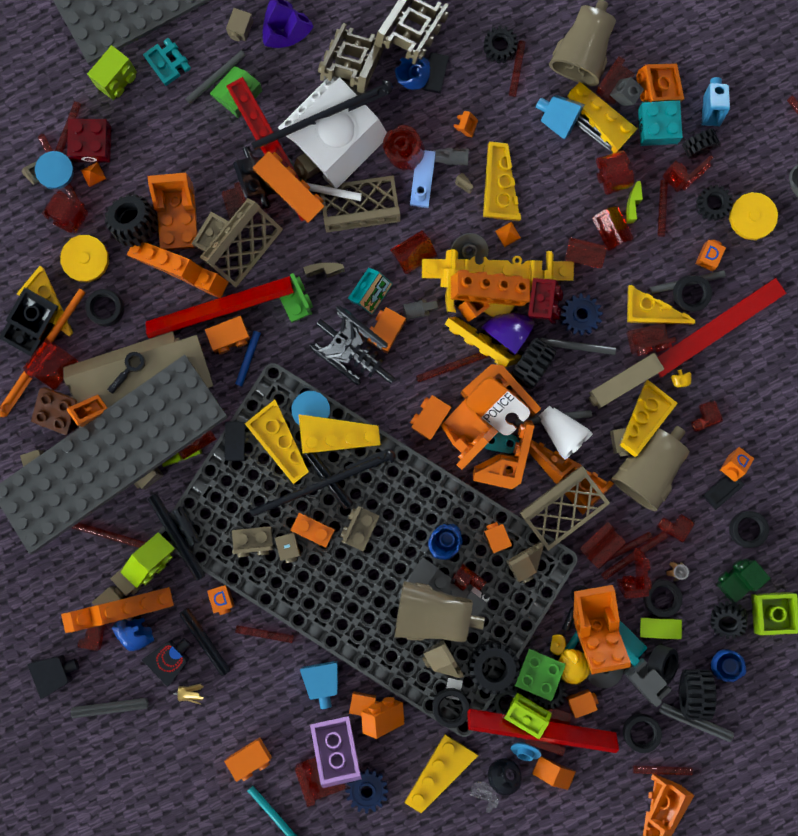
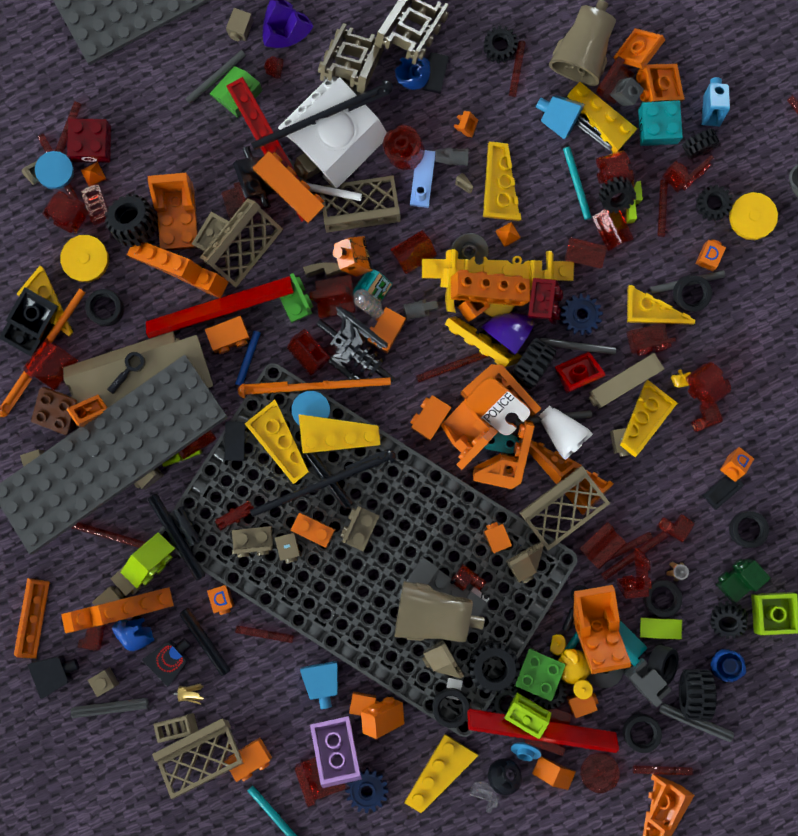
lime brick [87,45,137,101] -> none
teal plate [142,38,191,86] -> none
blue hair [428,524,462,560] -> none
dark tan torso [611,426,690,511] -> none
red tile [657,278,787,378] -> none
none -> orange slope [14,578,50,659]
none -> clear red slope [81,184,108,225]
none -> dark tan brick [88,667,119,697]
none -> dark tan fence [152,718,243,799]
none -> dark tan slope [153,713,198,743]
none -> clear red pin [215,500,254,530]
none -> orange bar [238,377,391,398]
none -> clear red plate [264,56,284,79]
none -> clear red brick [287,329,330,375]
none -> clear red bracket [309,275,355,318]
none -> orange torso [333,236,373,277]
none -> clear piece [353,289,384,319]
none -> red slope [555,352,606,394]
none -> teal bar [563,147,592,220]
none -> yellow piece [574,680,593,699]
none -> clear red tile [580,753,620,793]
none -> black tyre [598,177,636,213]
none -> orange tile [613,28,665,69]
none -> clear red brick [686,362,731,409]

